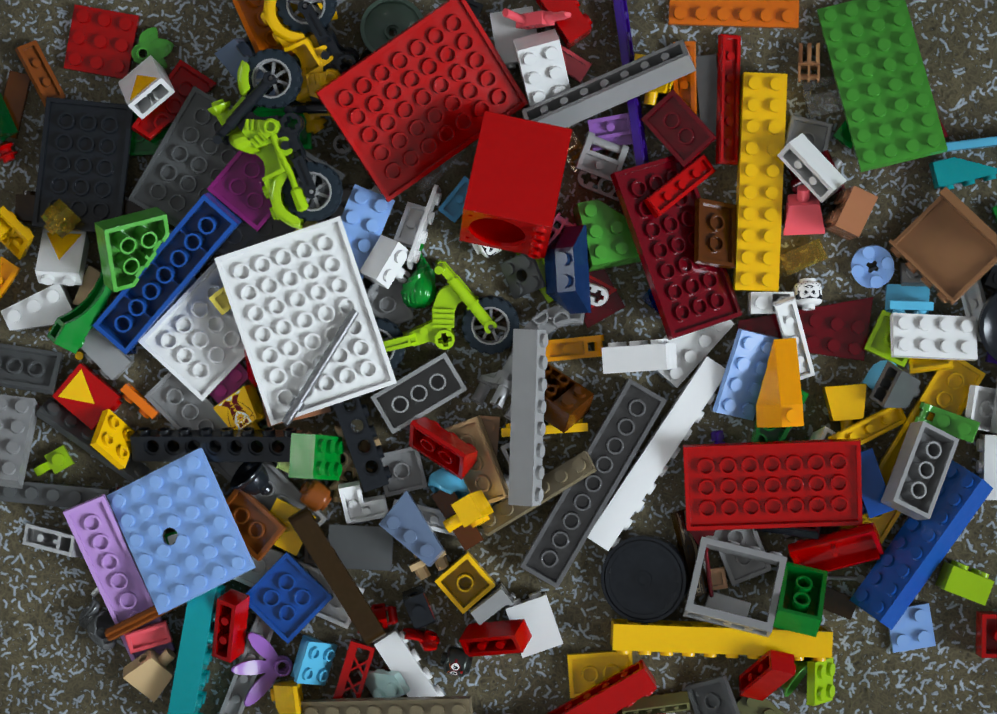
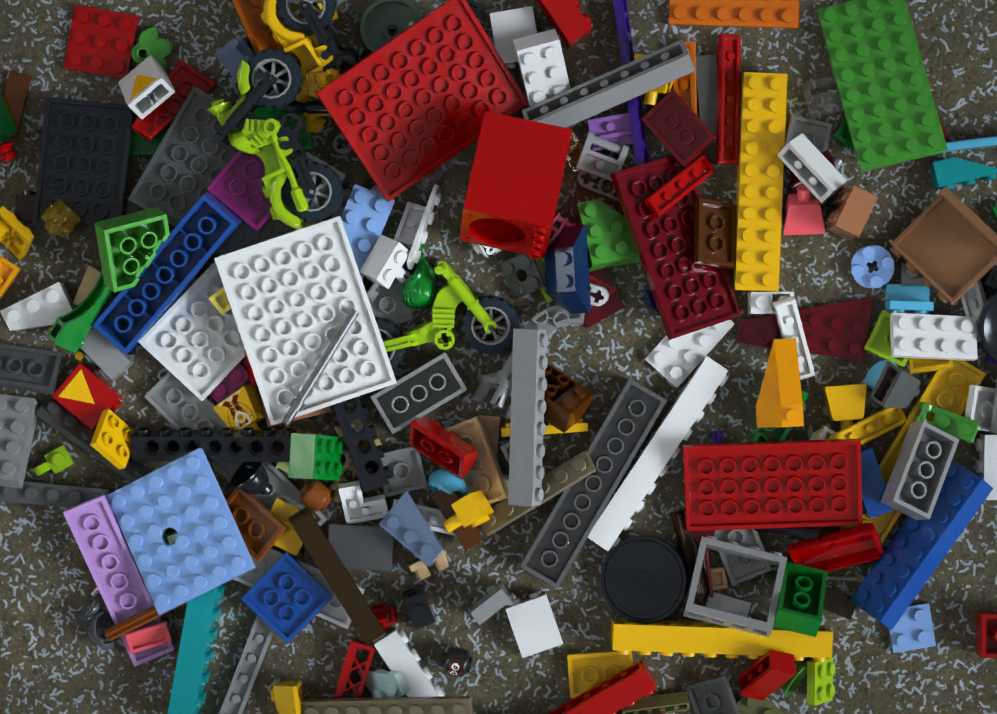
dark orange plate [15,40,66,107] -> none
light grey slope [22,523,83,557] -> none
white brick [35,228,90,286] -> none
orange plate [120,383,160,419] -> none
tan torso [123,648,176,702] -> none
red brick [212,589,250,663] -> none
medium lavender plant [231,632,293,707] -> none
medium azure bracket [290,635,337,686] -> none
red plate [403,628,440,651] -> none
yellow brick [434,550,496,614] -> none
dark azure plate [438,176,469,223] -> none
red brick [459,619,532,657] -> none
coral piece [502,8,571,30] -> none
light orange plate [546,335,605,362] -> none
coral tile [561,45,592,83] -> none
white brick [601,339,677,374] -> none
light blue plate [713,328,779,421] -> none
clear yellow plate [780,239,828,276] -> none
white head [793,278,822,311] -> none
medium nougat arm [798,42,820,83] -> none
lime brick [935,560,995,606] -> none

